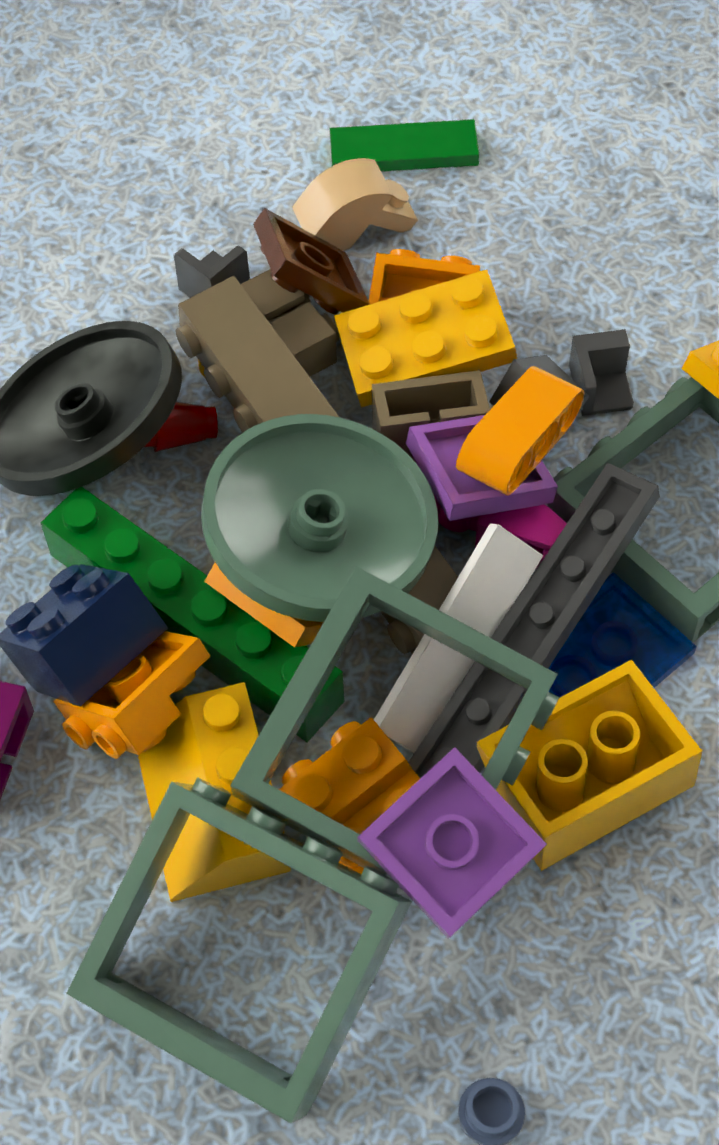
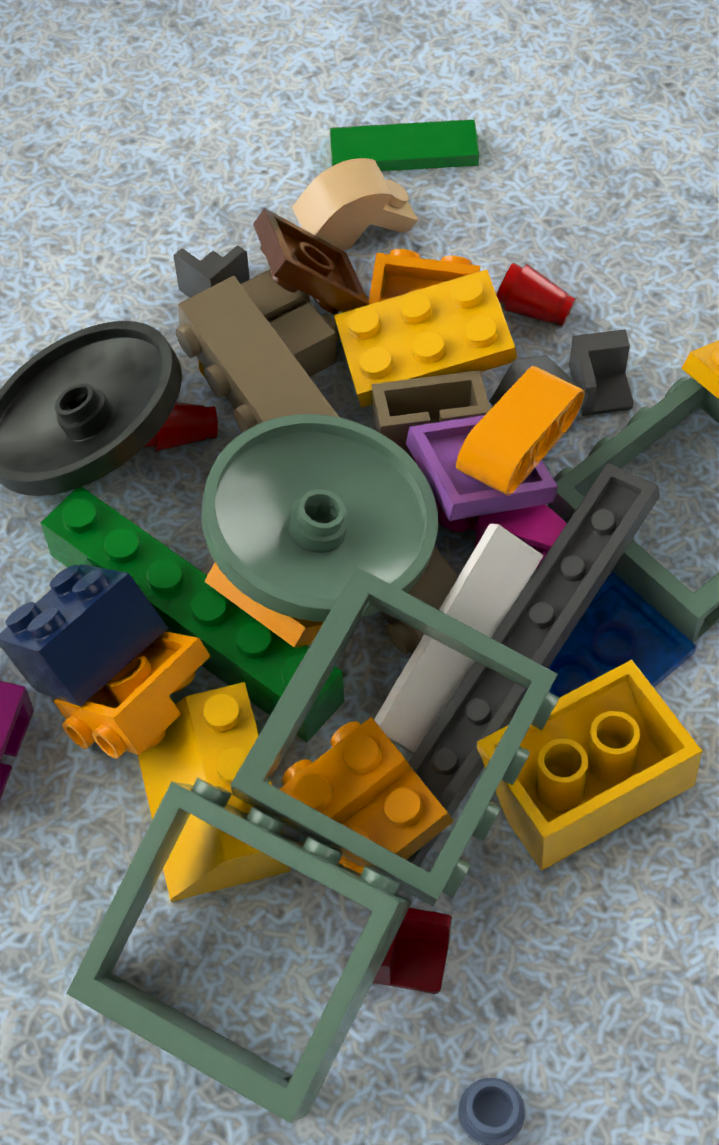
medium lavender plate [357,747,547,939] -> none
none -> dark red panel [373,907,452,994]
none -> red cone [496,263,576,327]

